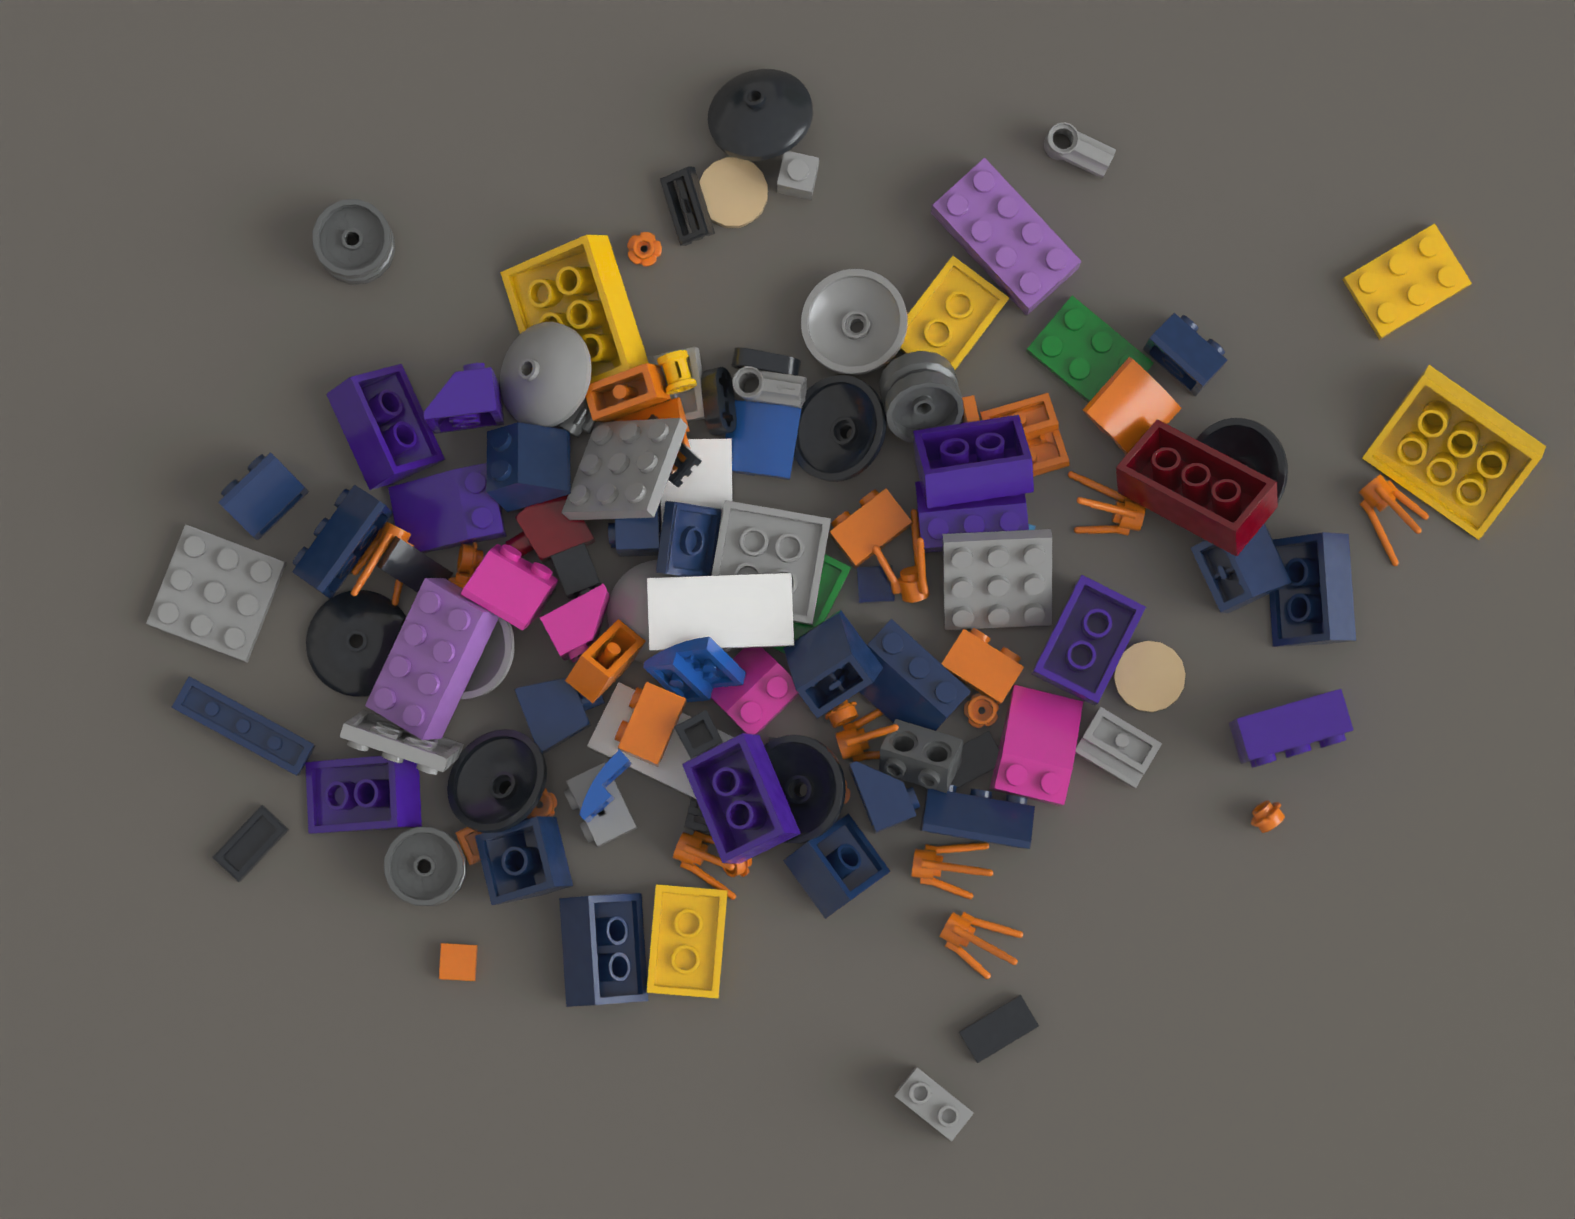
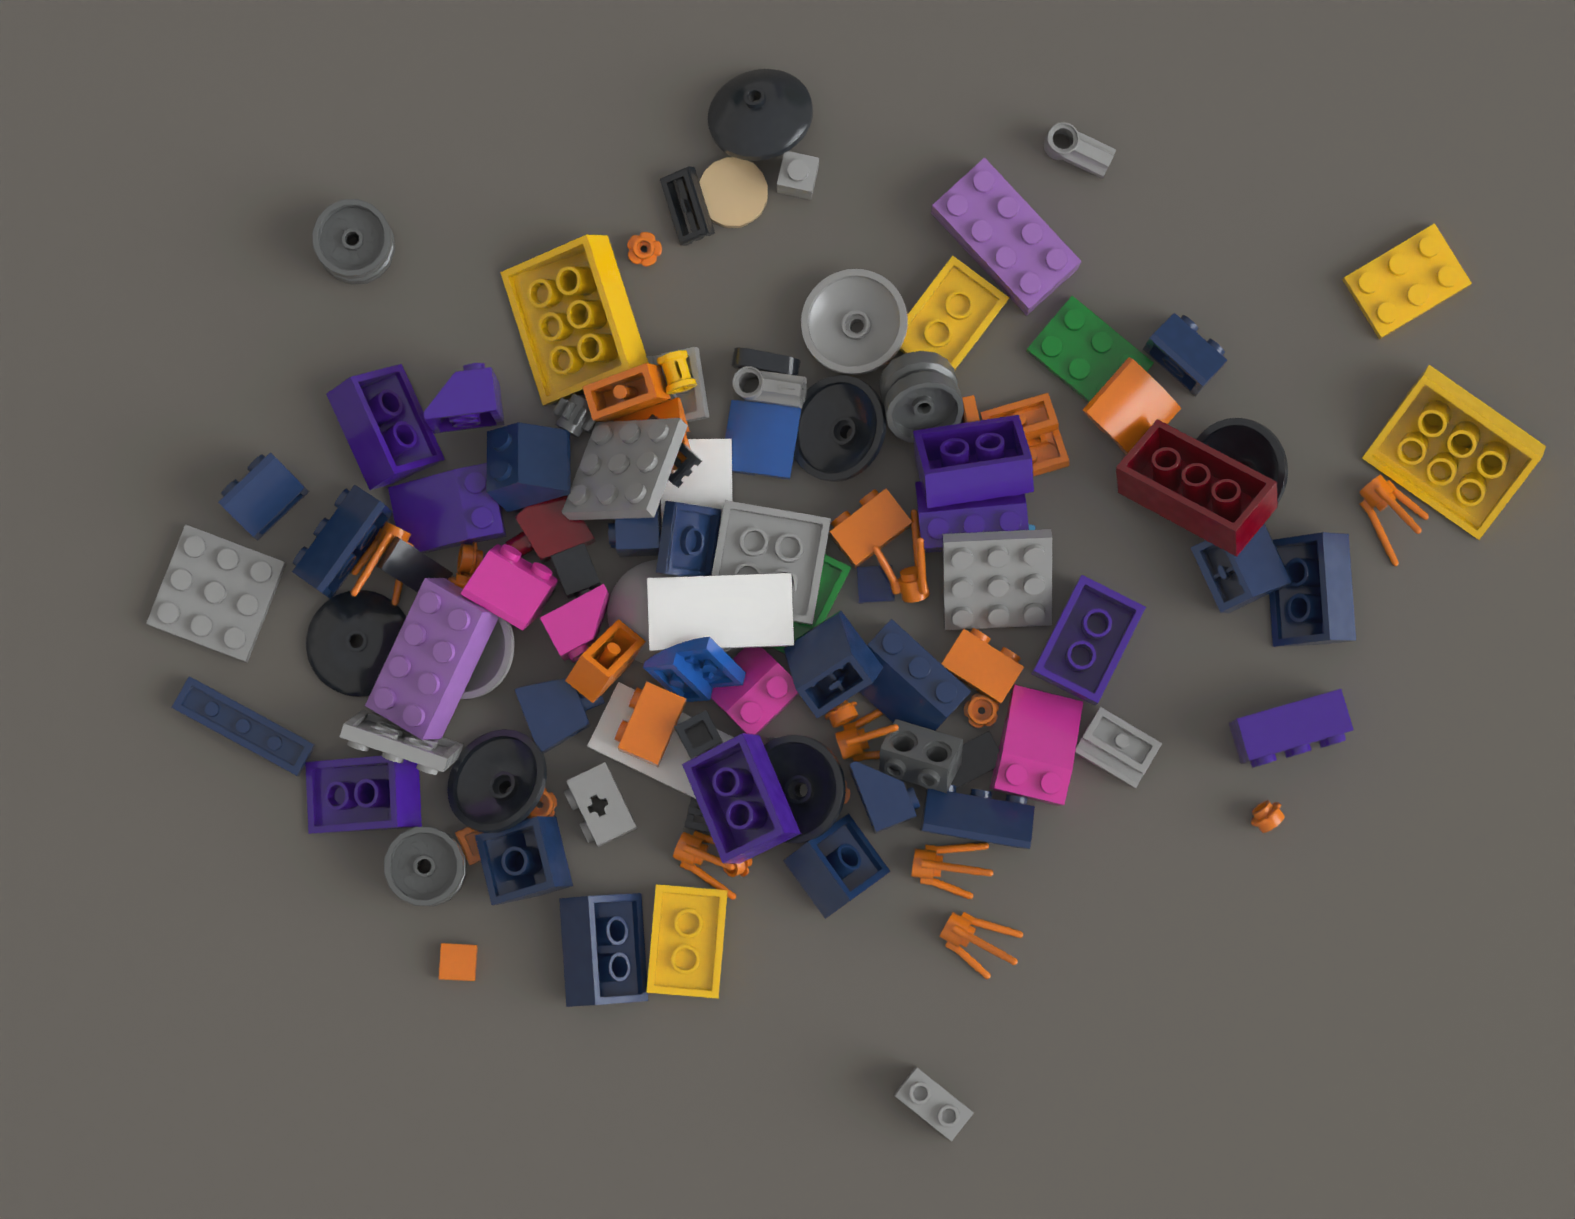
black tile [212,805,289,882] -> none
light grey dish [500,322,592,427] -> none
blue slope [579,749,632,822] -> none
black beam [701,367,737,436] -> none
black tile [959,995,1039,1063] -> none
orange plant [1068,471,1146,536] -> none
tan tile [1113,641,1186,713] -> none

